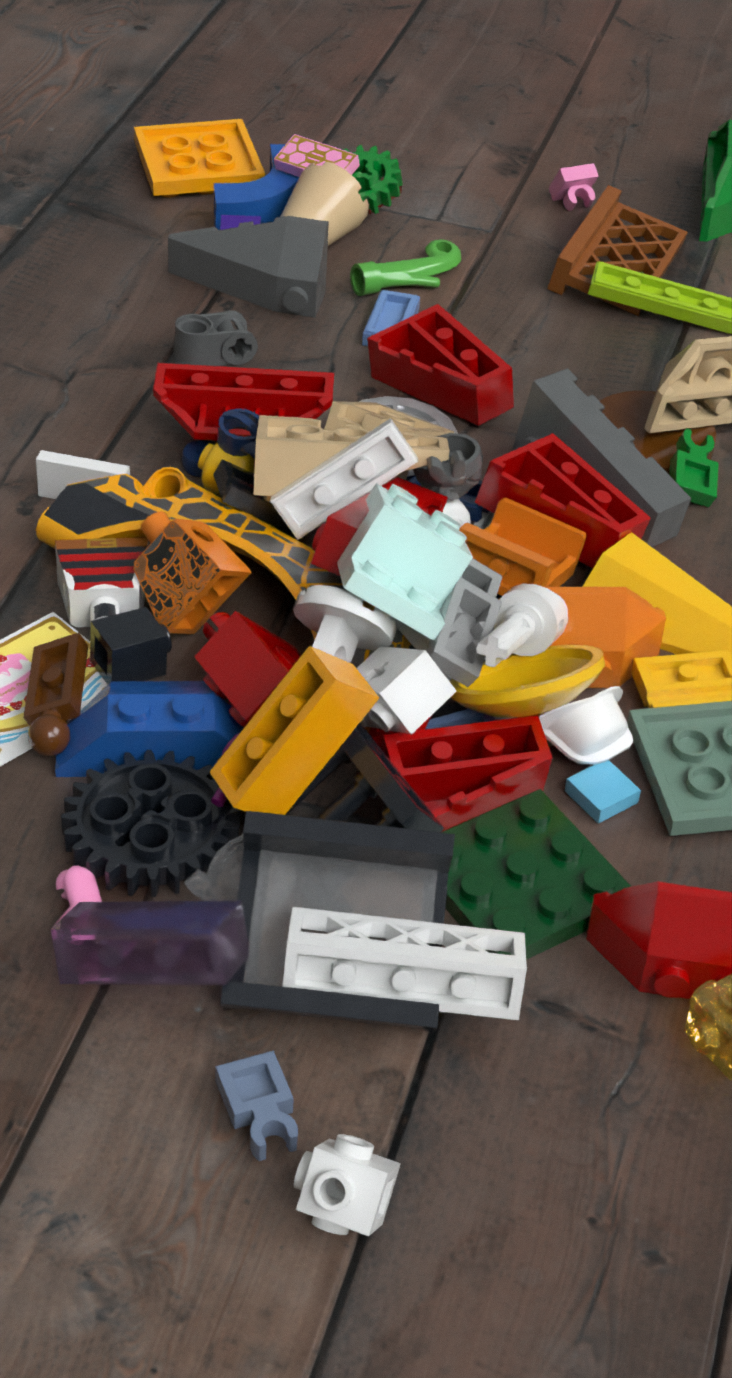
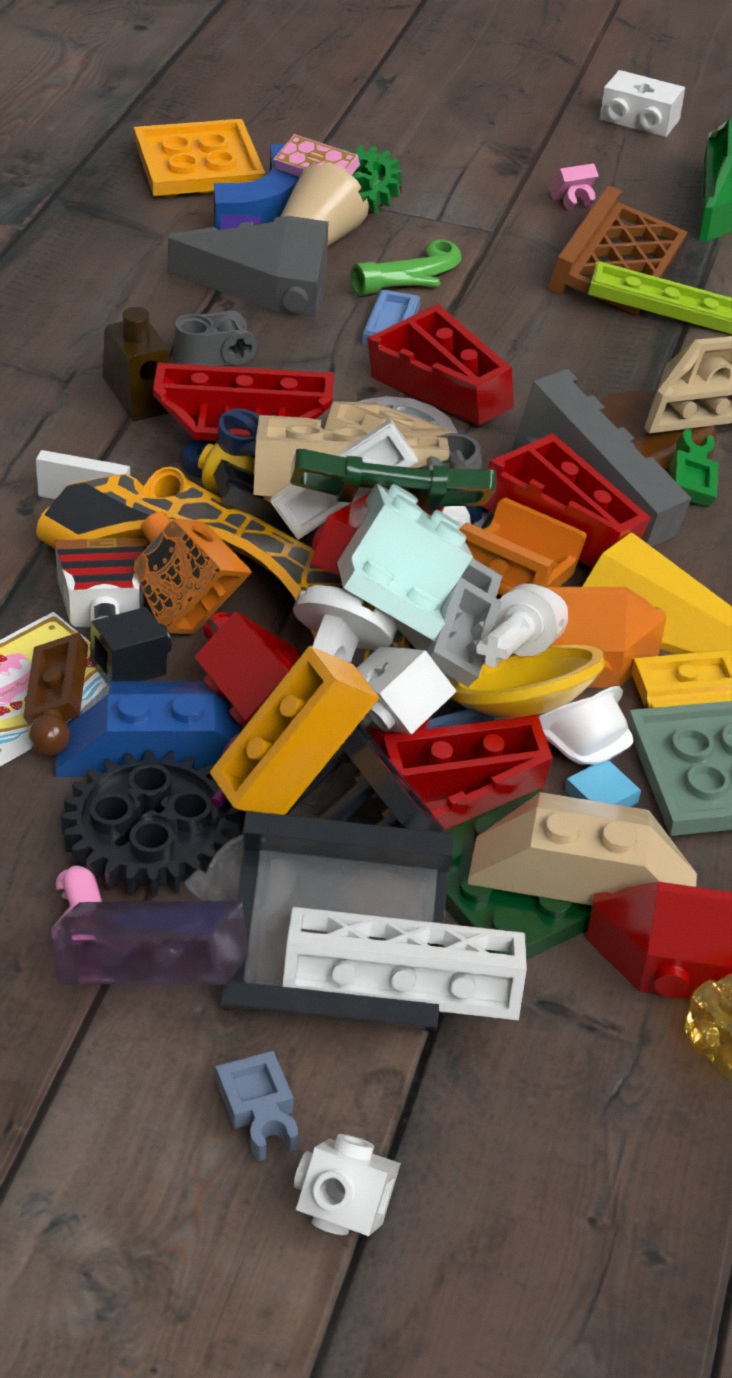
none -> dark brown torso [103,307,170,422]
none -> dark green bar [290,449,496,512]
none -> tan wedge [468,792,697,905]
none -> white brick [600,70,685,137]

